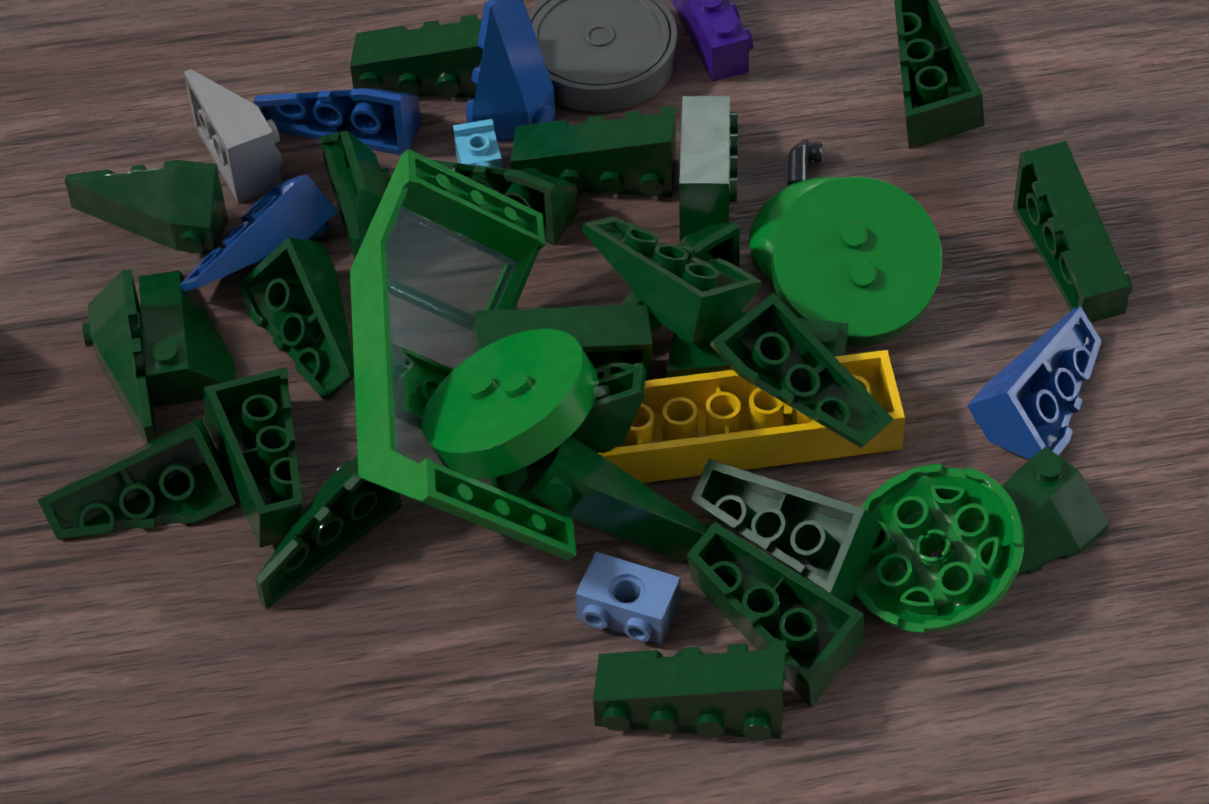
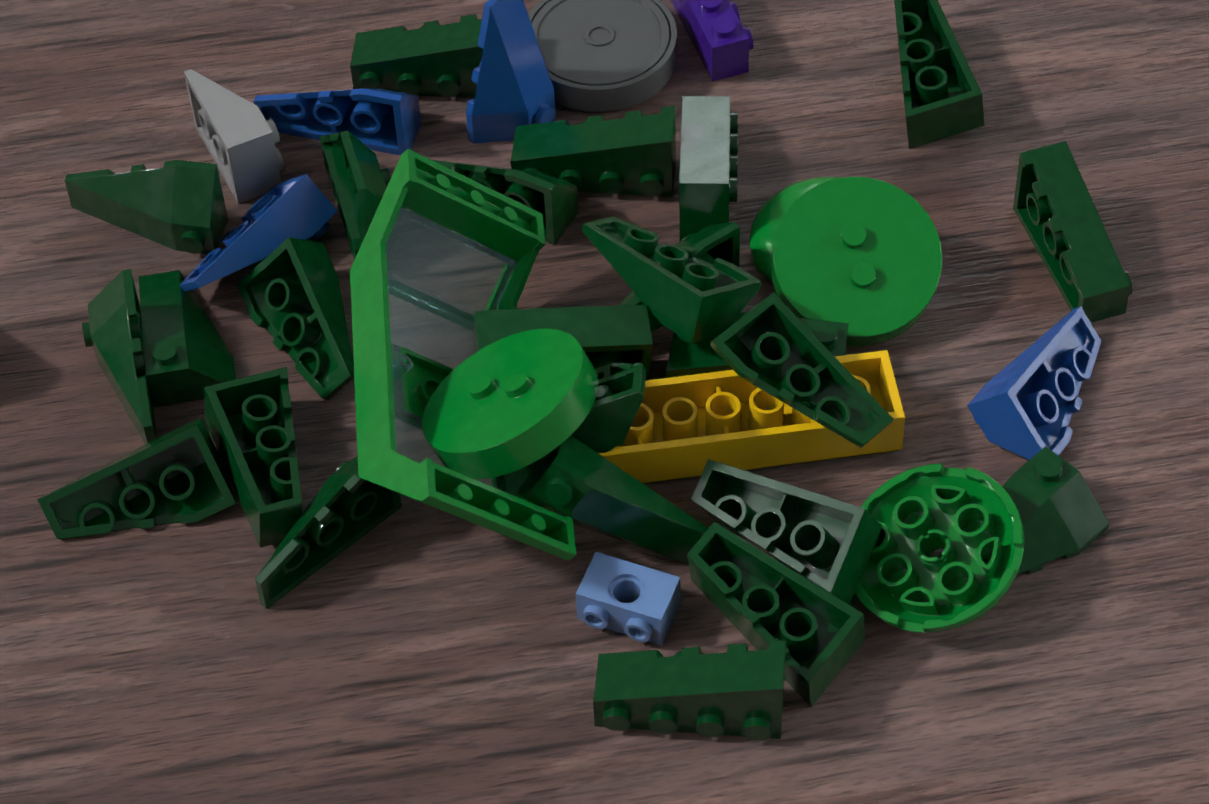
medium azure brick [453,119,502,168] -> none
black arm [787,139,823,186] -> none

